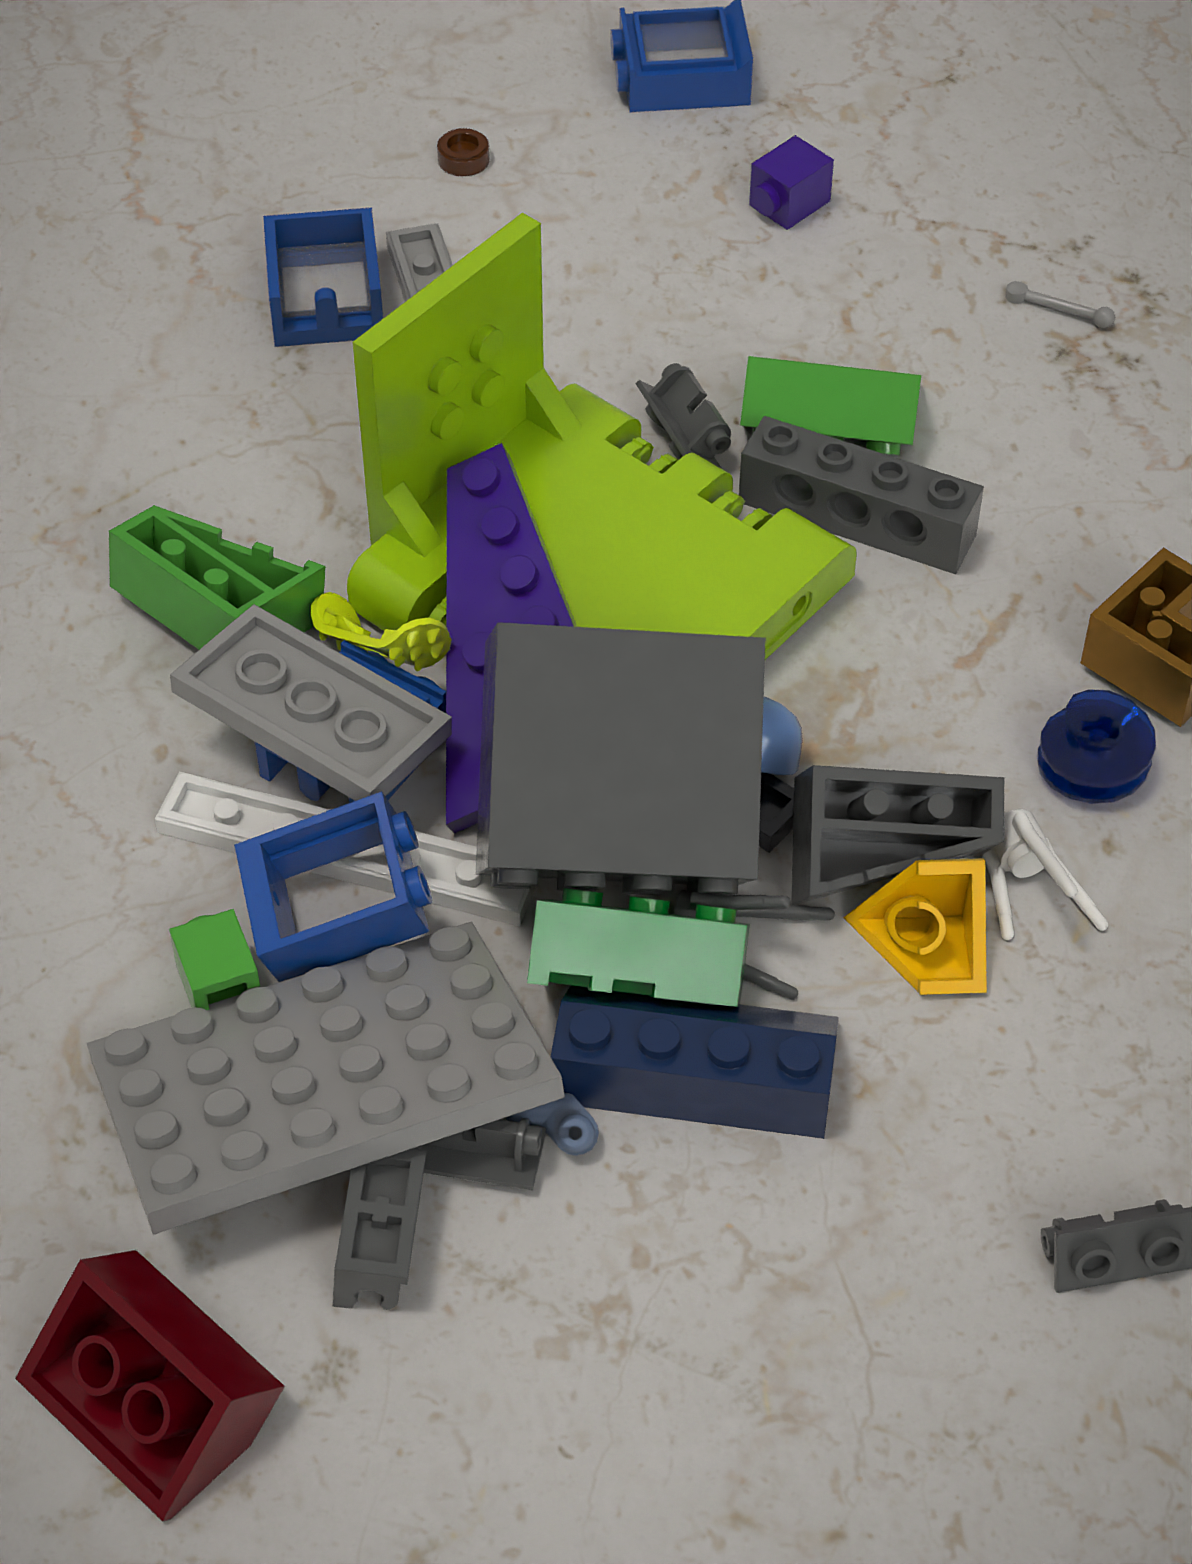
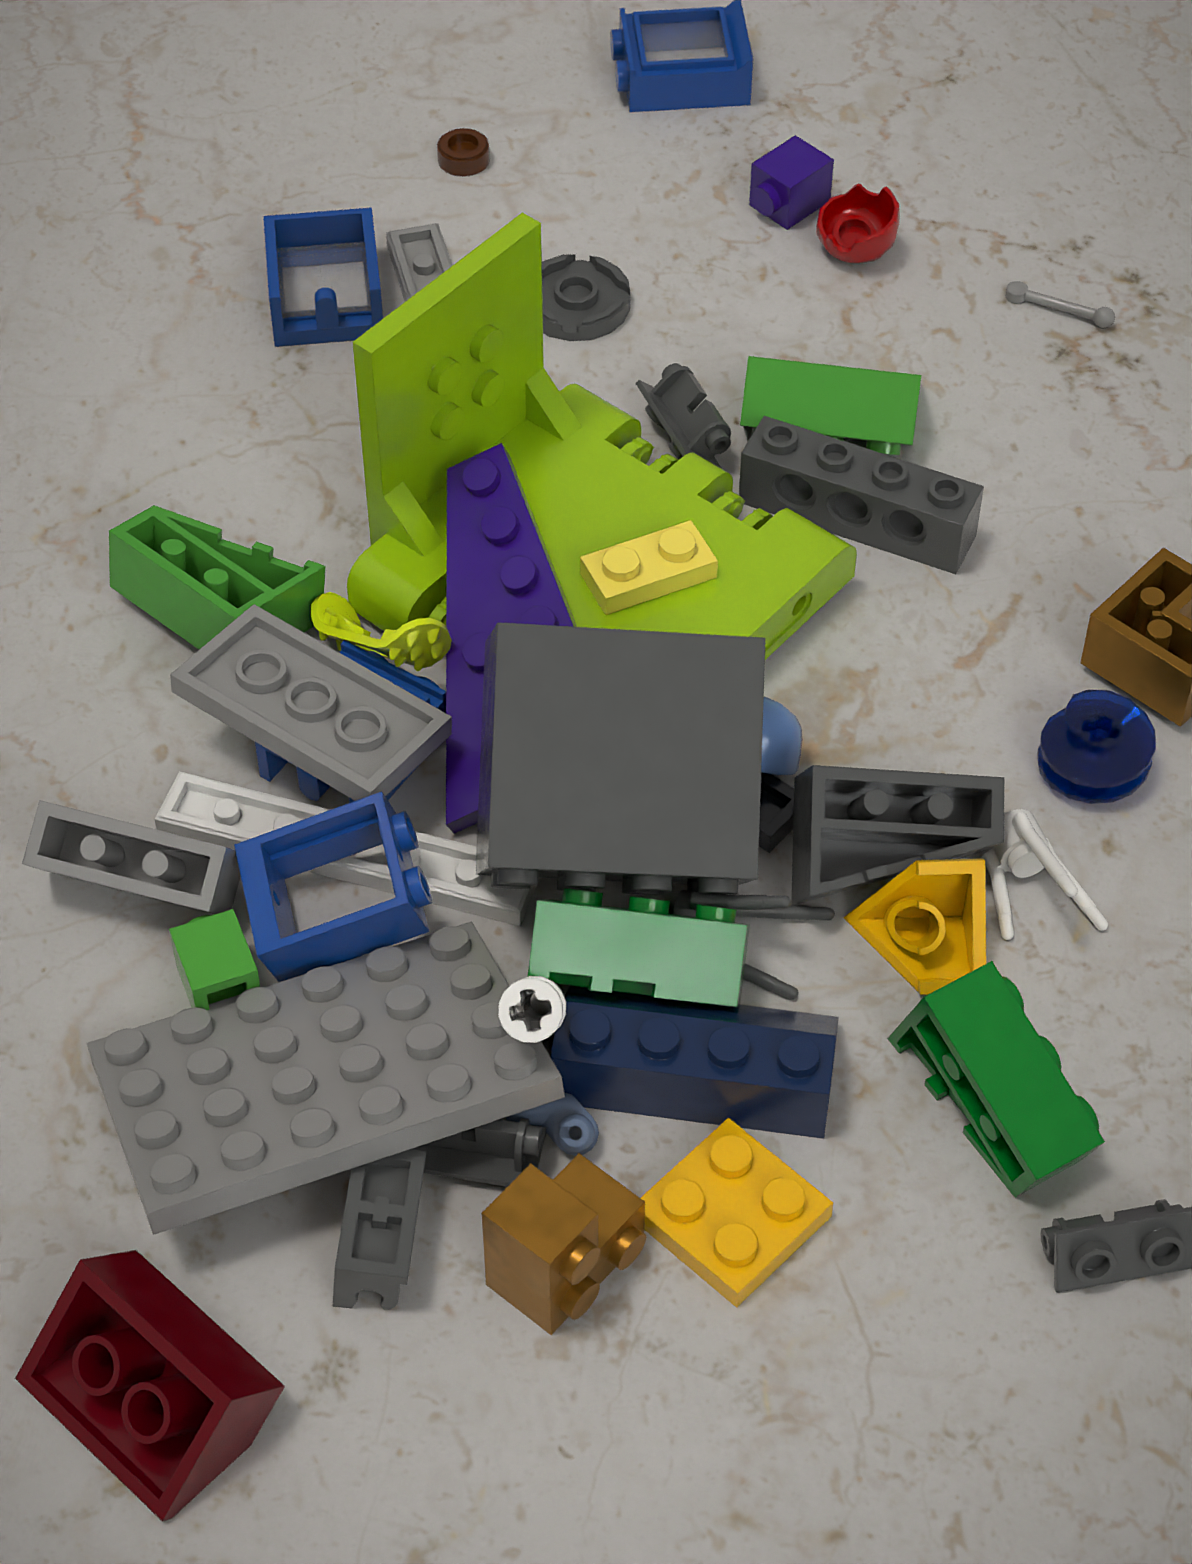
none -> light grey brick [22,800,241,915]
none -> pearl gold brick [482,1153,646,1335]
none -> white pin [498,976,566,1043]
none -> dark grey tile [542,254,630,341]
none -> light yellow plate [580,520,718,615]
none -> yellow plate [641,1117,834,1308]
none -> red hair [816,184,900,263]
none -> green wedge [887,961,1105,1198]

